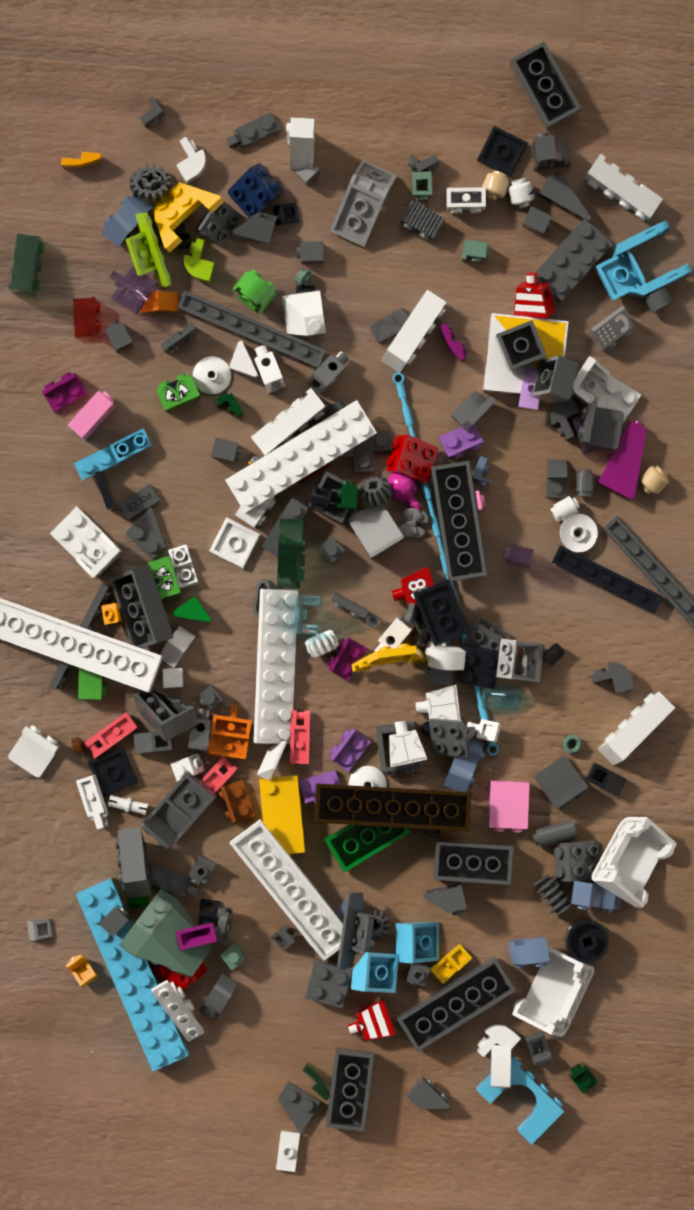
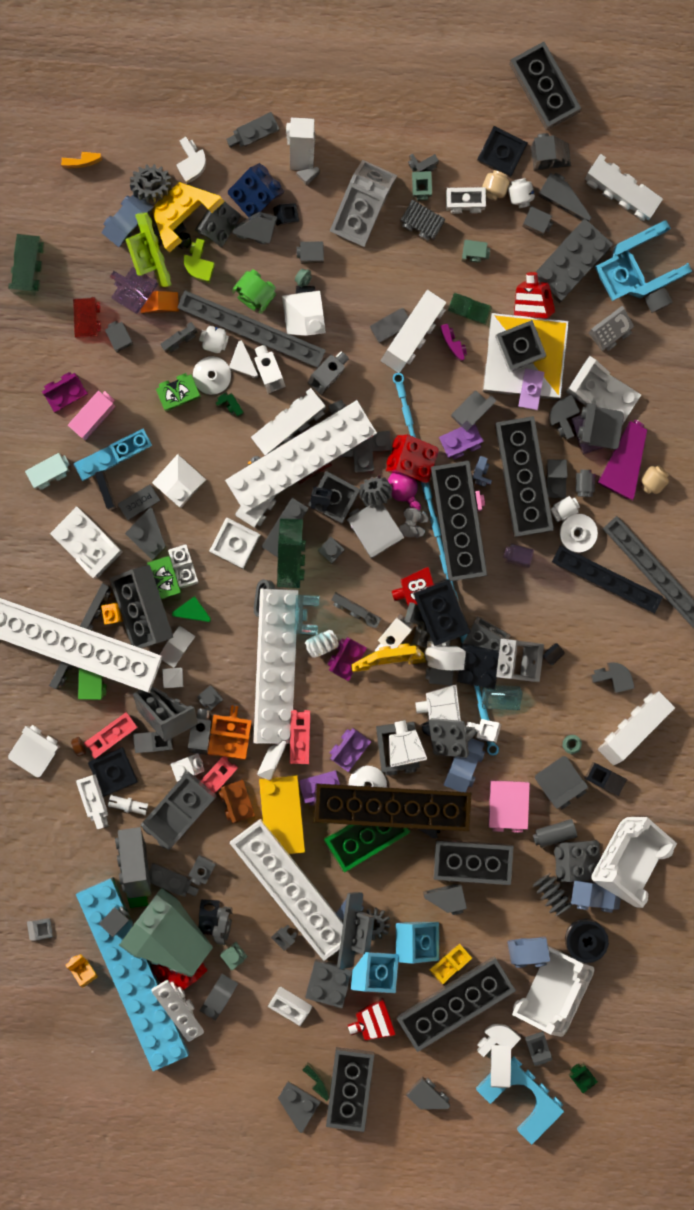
dark grey bracket [140,96,164,128] -> none
magenta slope [176,922,218,950] -> none
dark grey brick [211,438,241,463] -> none
white plate [276,1130,300,1172] -> none
dark green brick [337,481,357,509] -> none
dark grey bracket [407,963,430,986] -> none
dark grey brick [531,356,579,404] -> none
none -> light aqua brick [25,453,70,490]
none -> white slope [152,454,206,508]
none -> white head [199,326,229,353]
none -> white slope [268,987,312,1026]
none -> clear green slope [448,293,492,325]
none -> dark grey brick [495,416,554,537]

